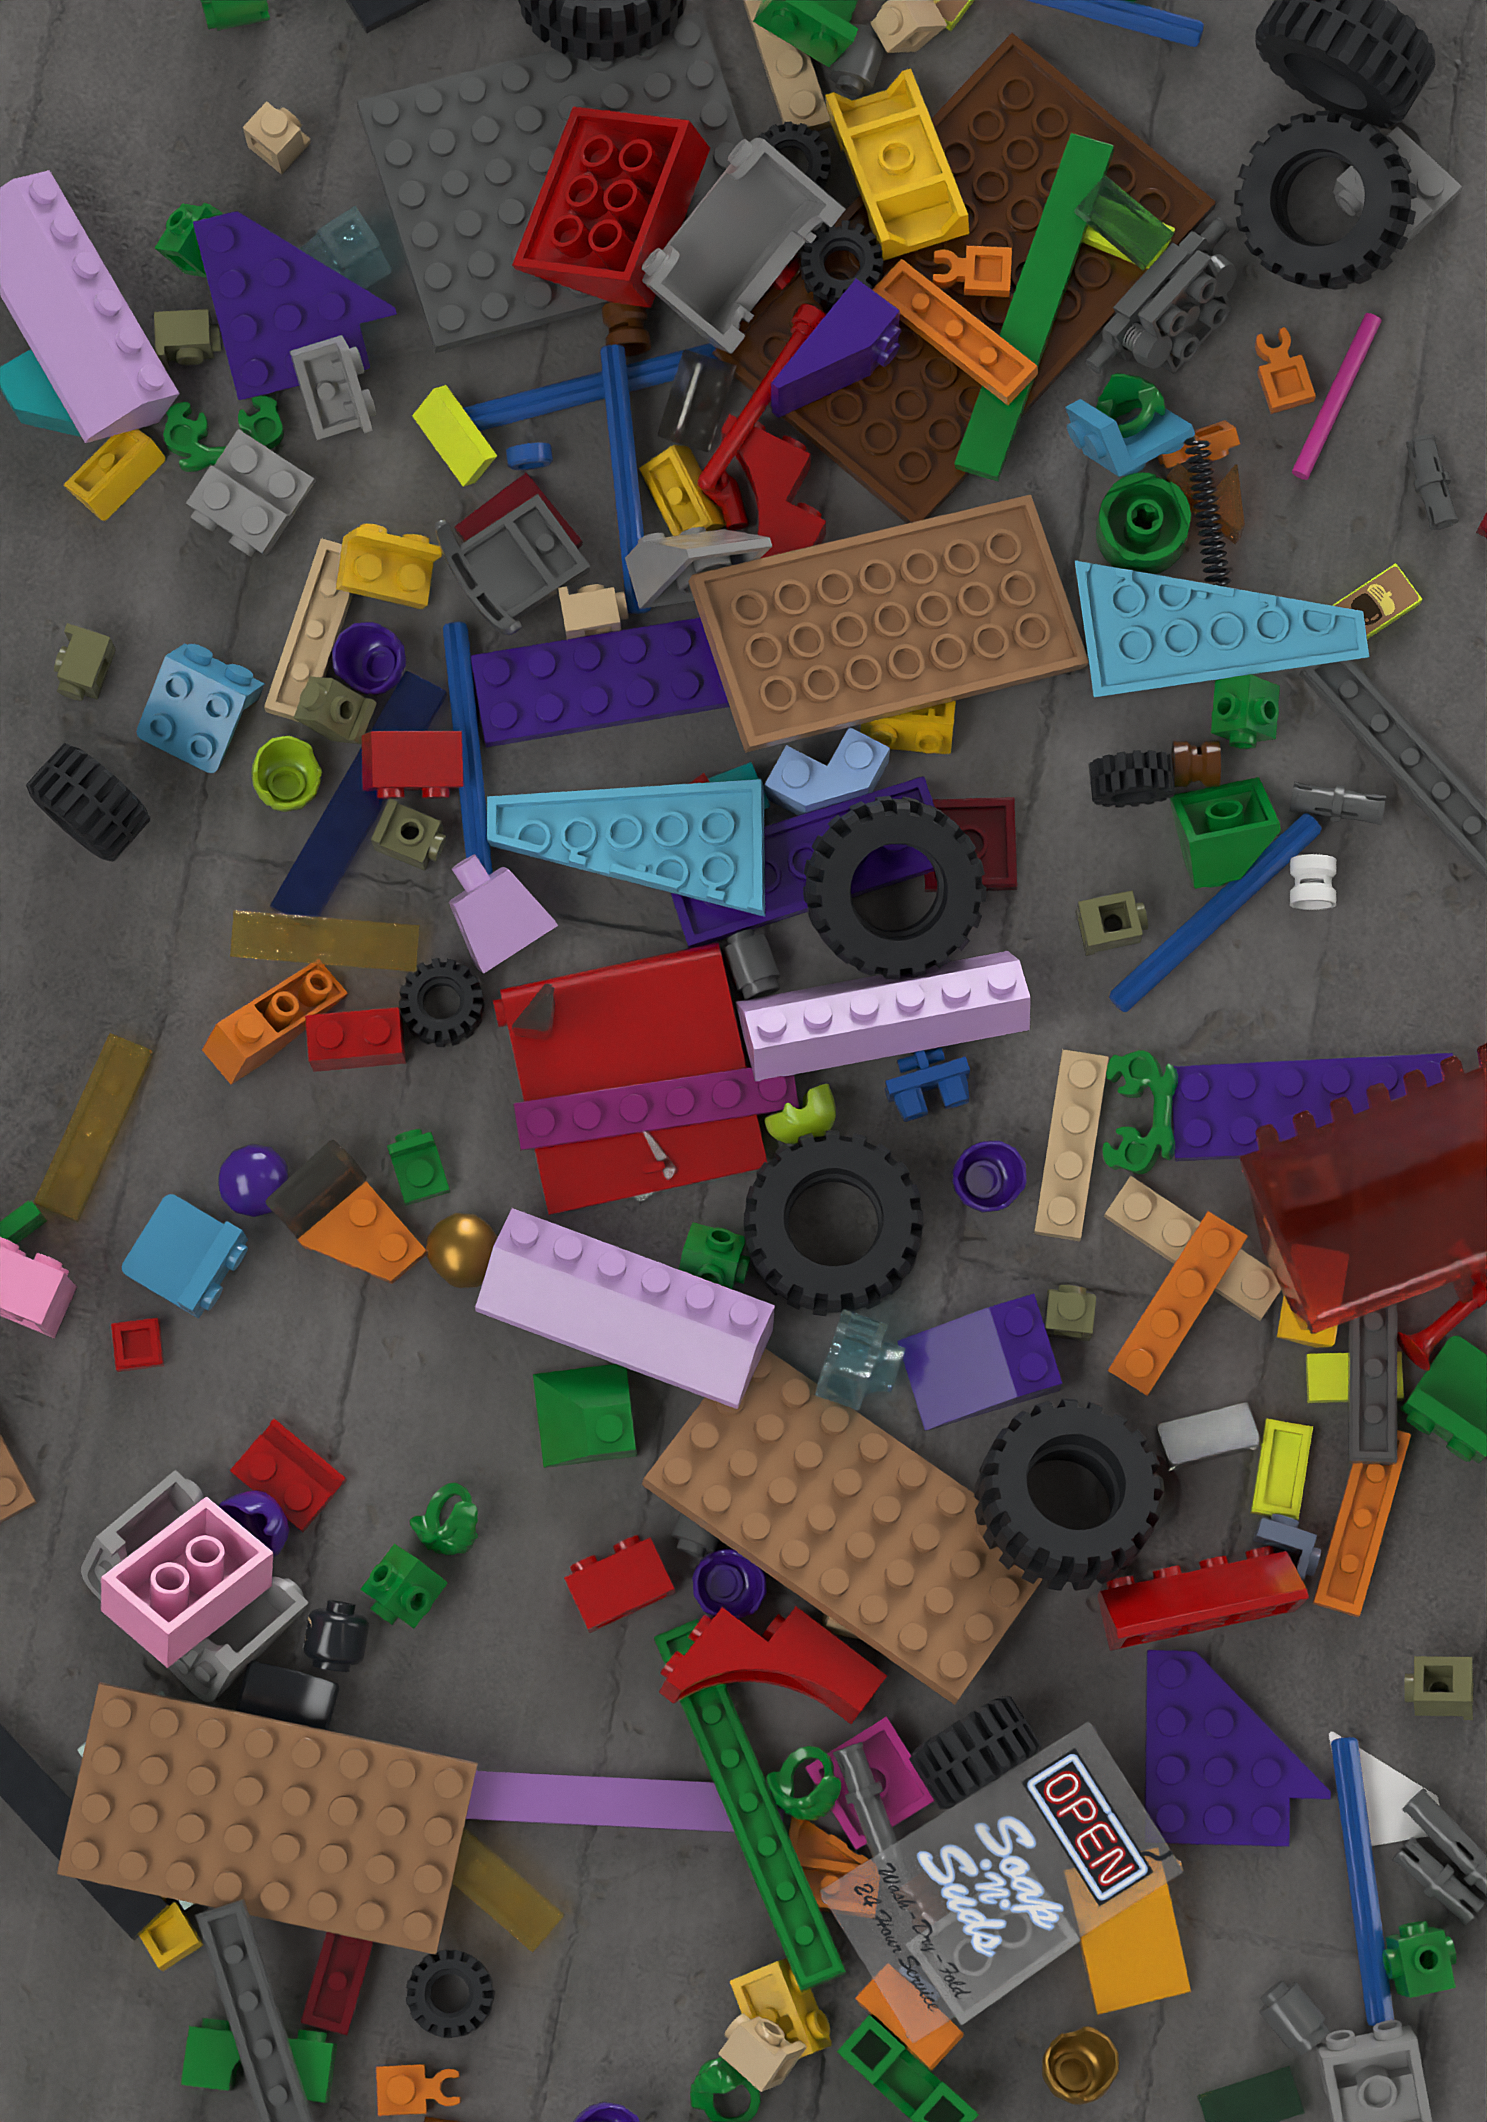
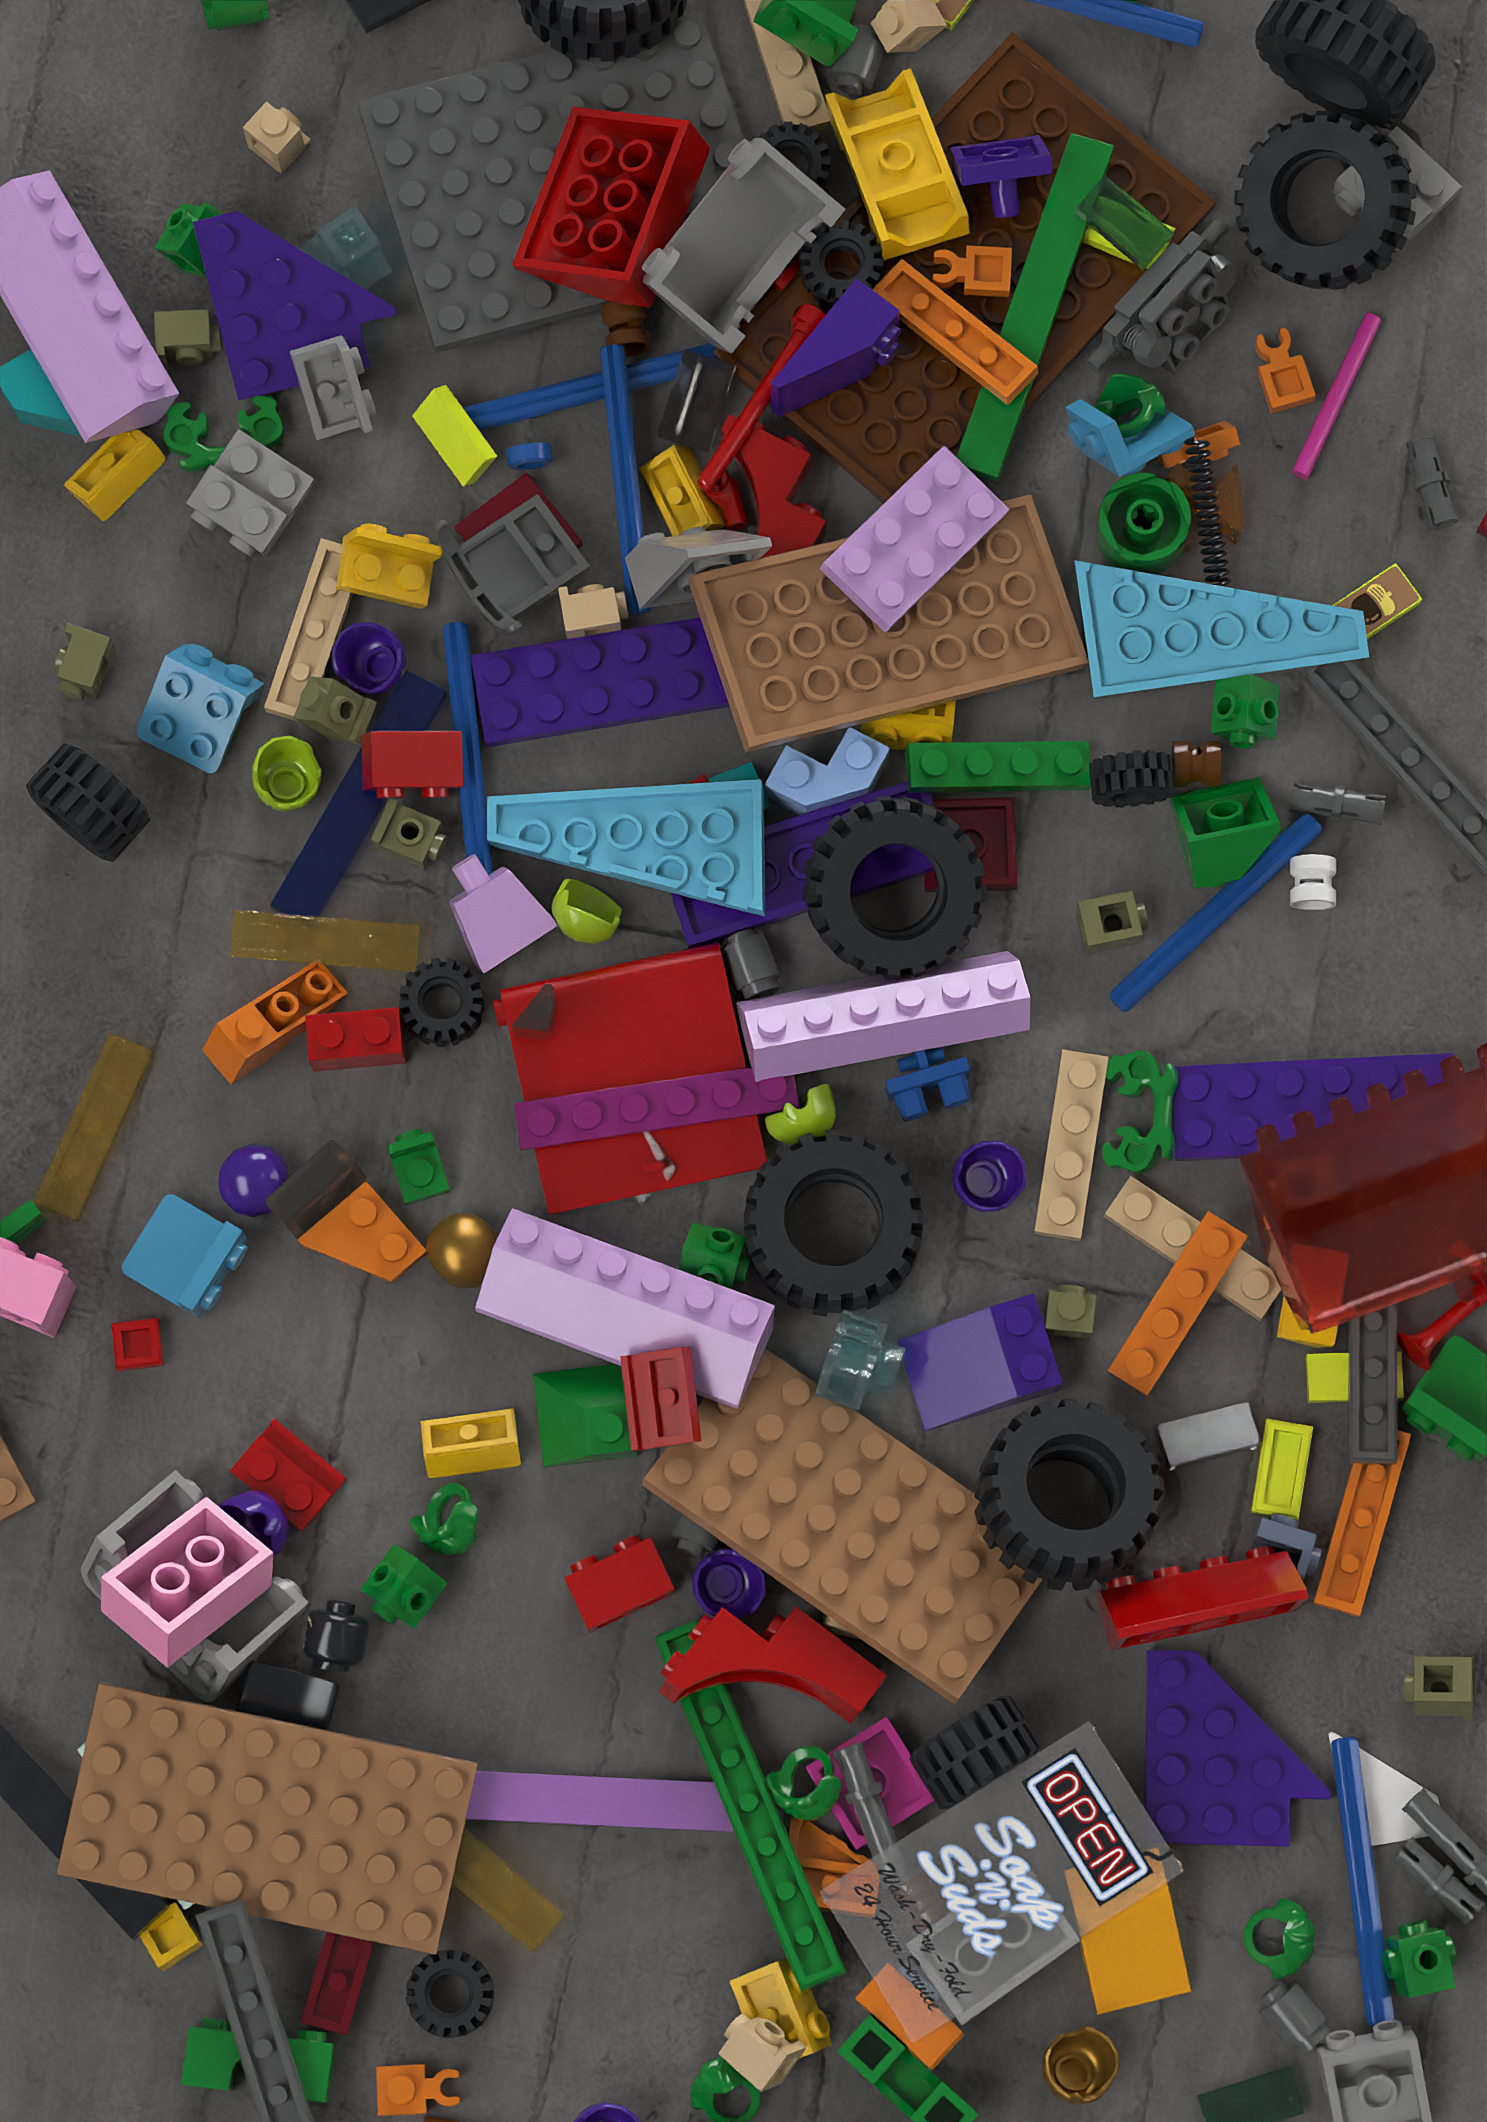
none -> yellow slope [420,1408,521,1478]
none -> lime hair [552,878,622,945]
none -> red plate [620,1347,702,1451]
none -> lavender plate [819,446,1010,633]
none -> green plate [905,741,1091,793]
none -> dark purple tile [950,135,1053,218]
none -> green piece [1243,1898,1315,1979]

